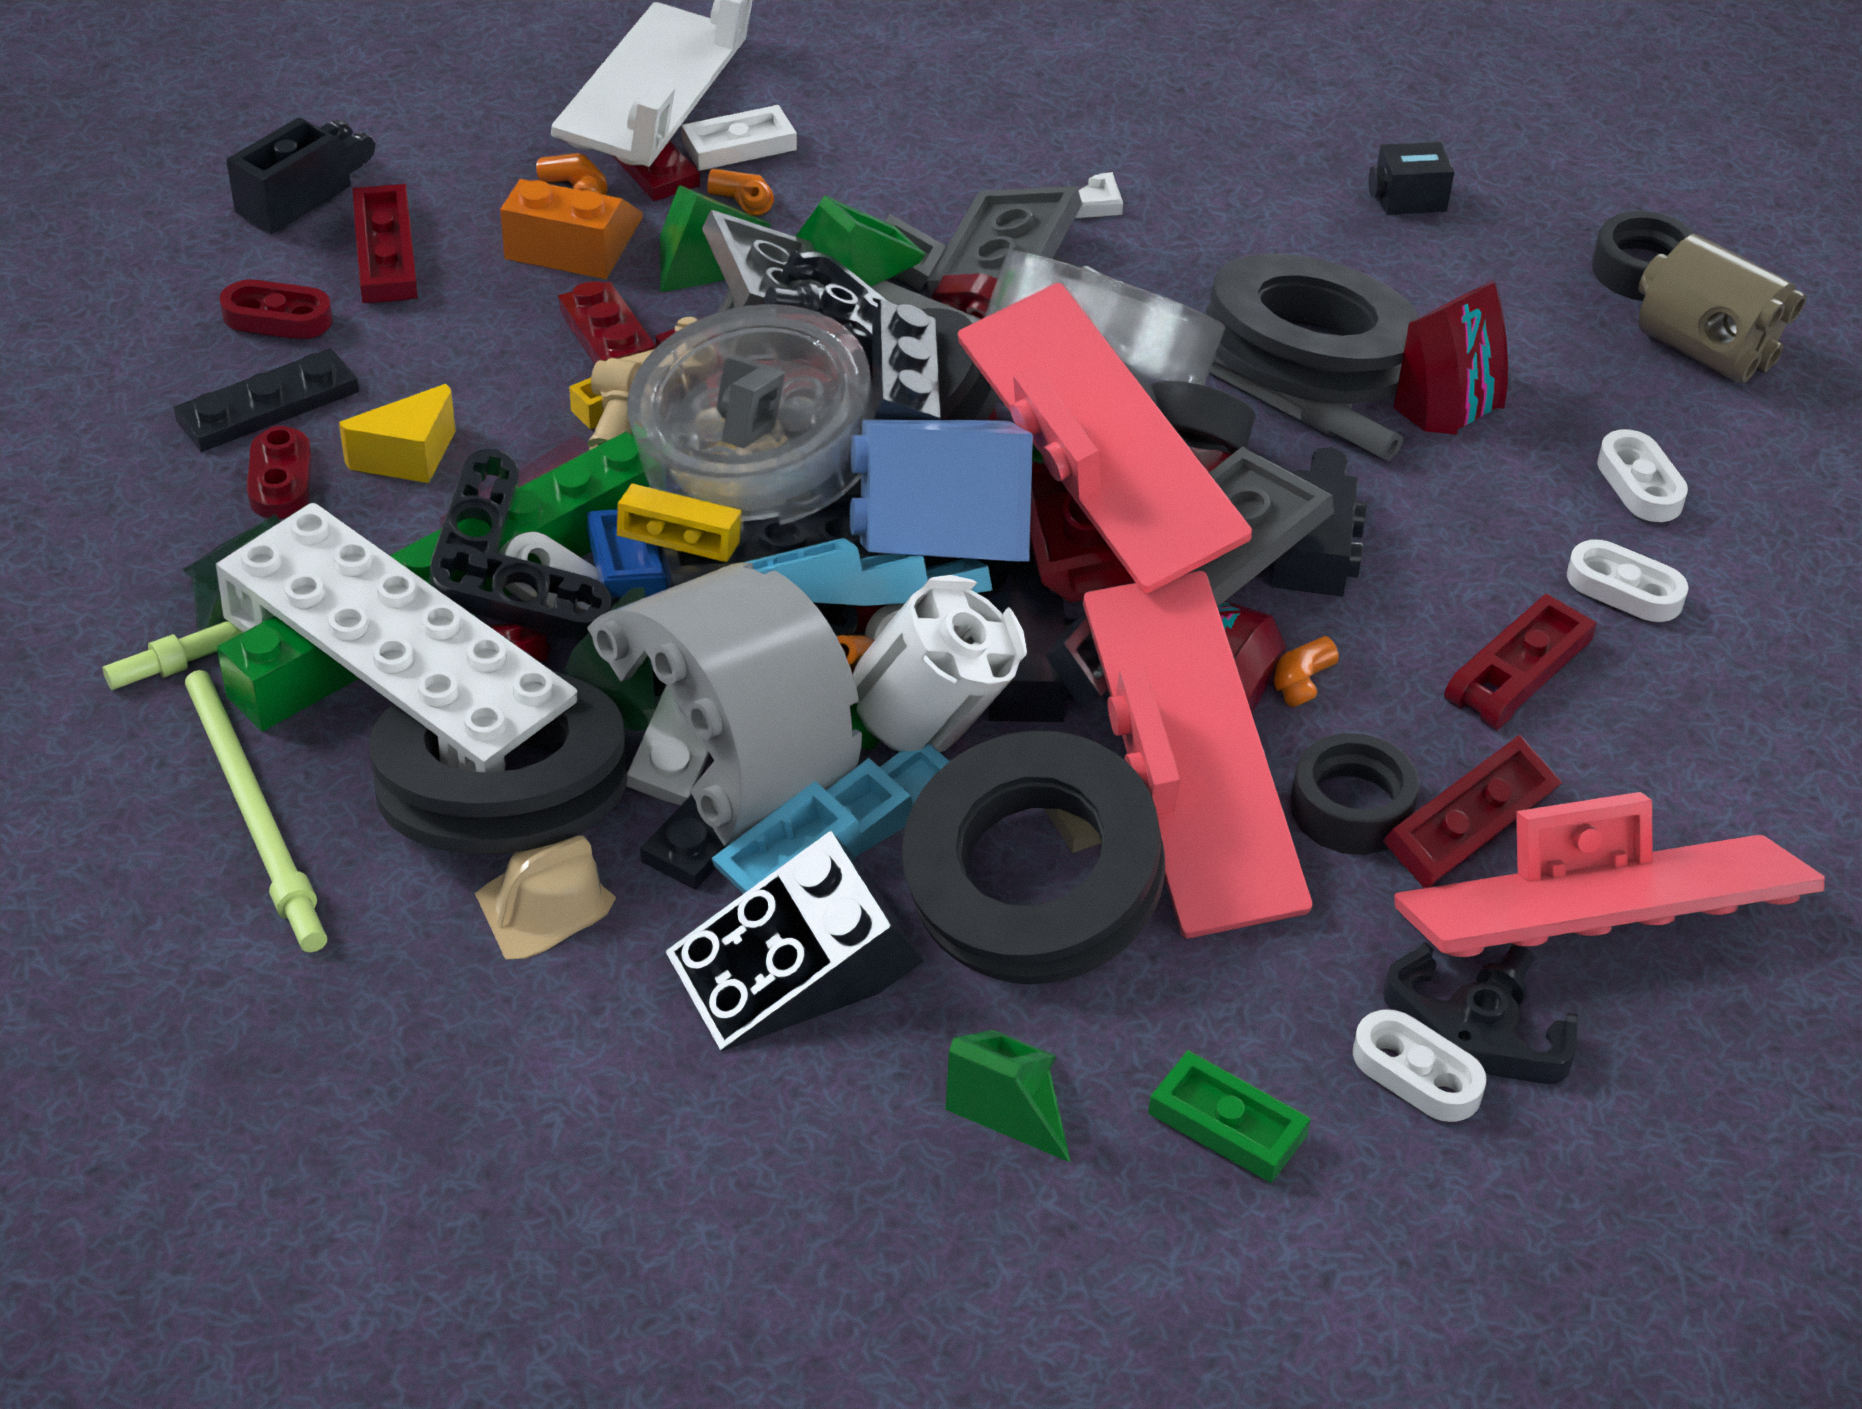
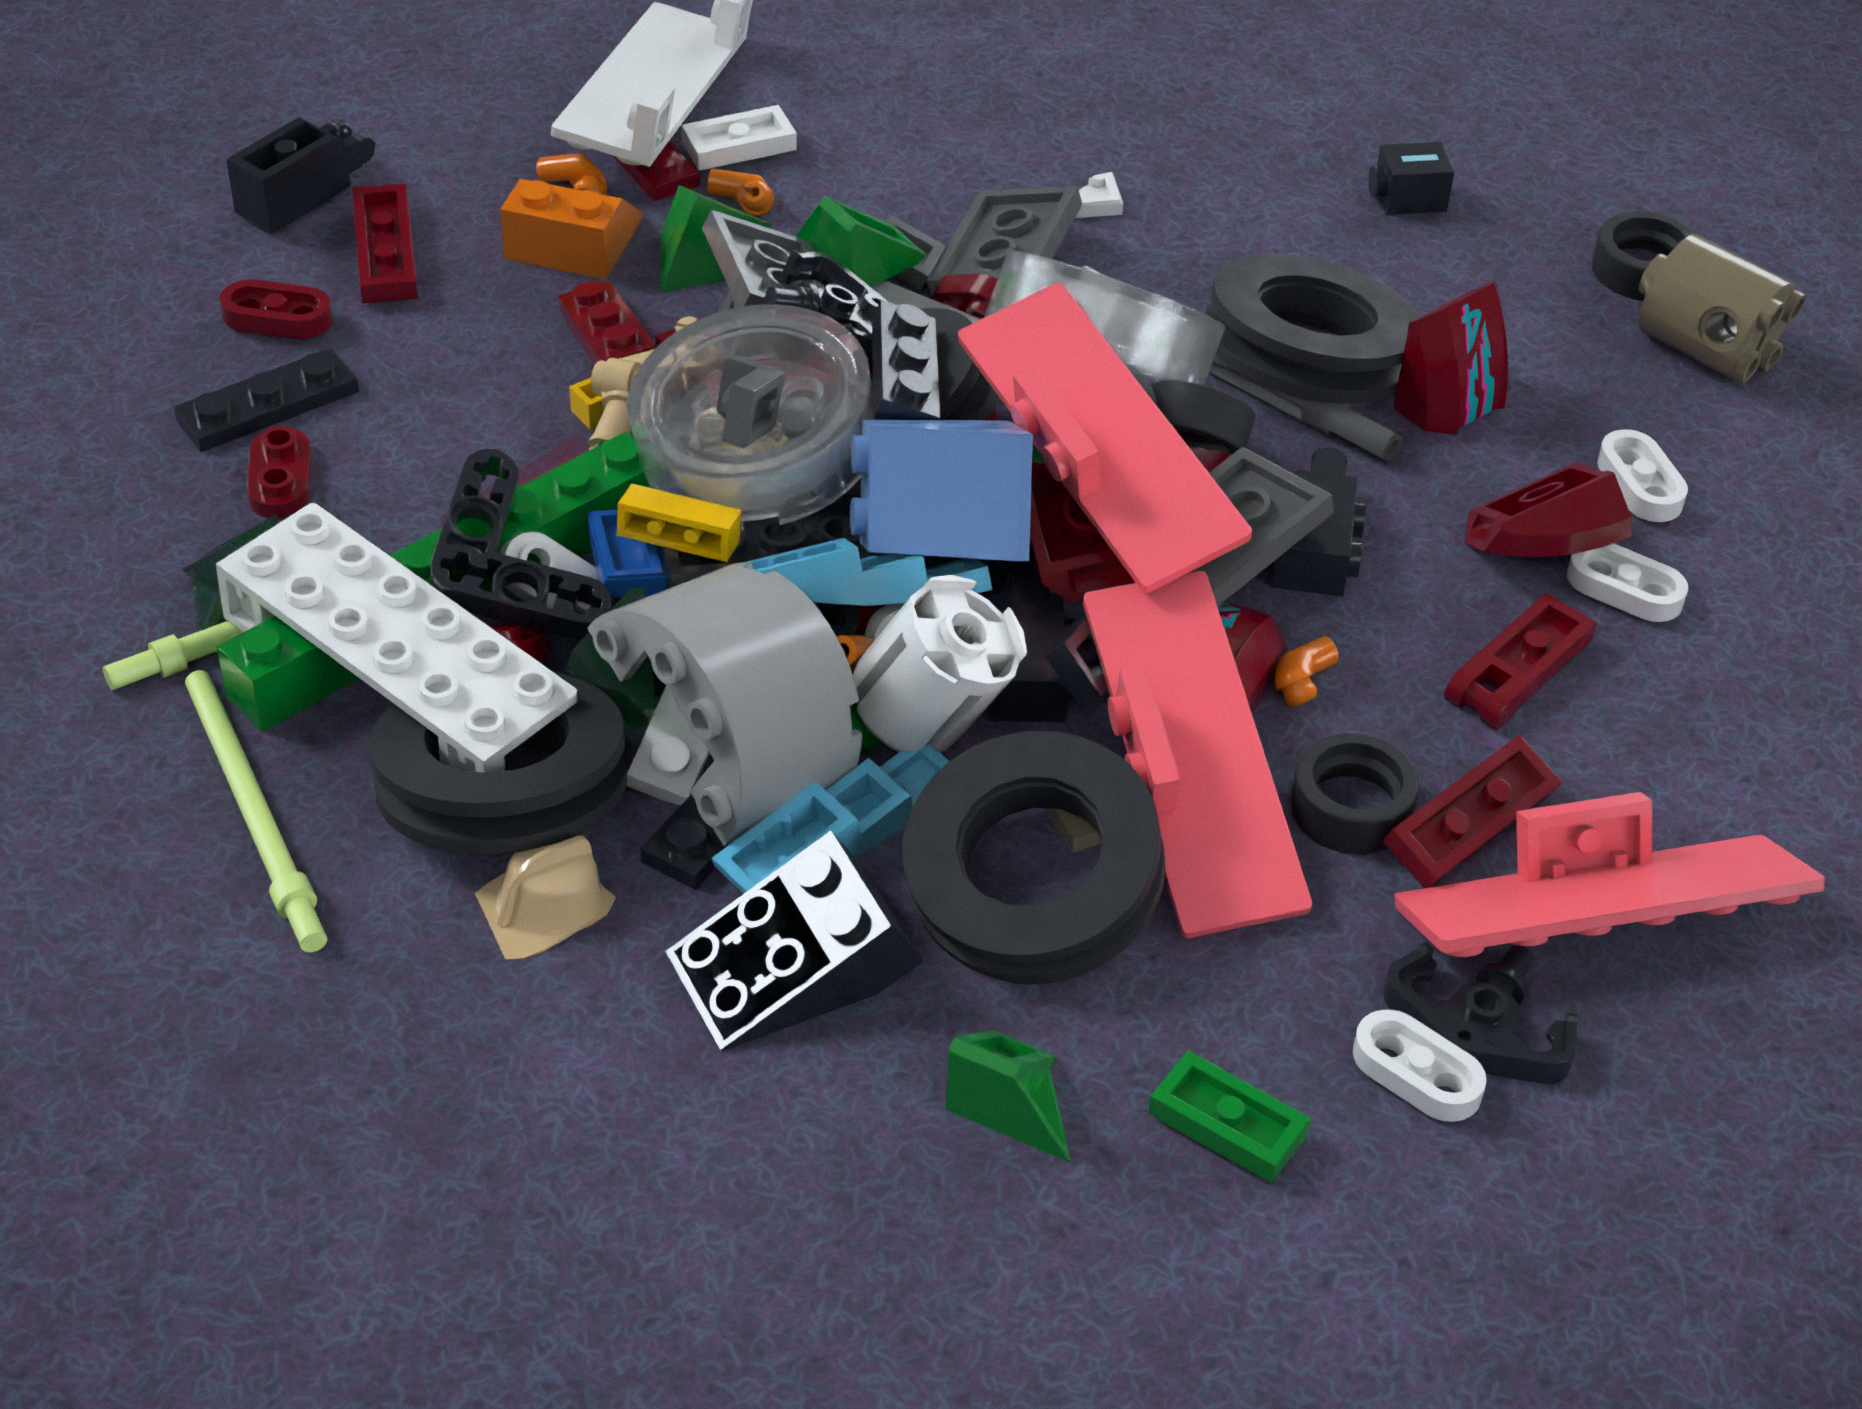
yellow slope [339,384,456,483] -> none
none -> dark red slope [1465,462,1633,557]

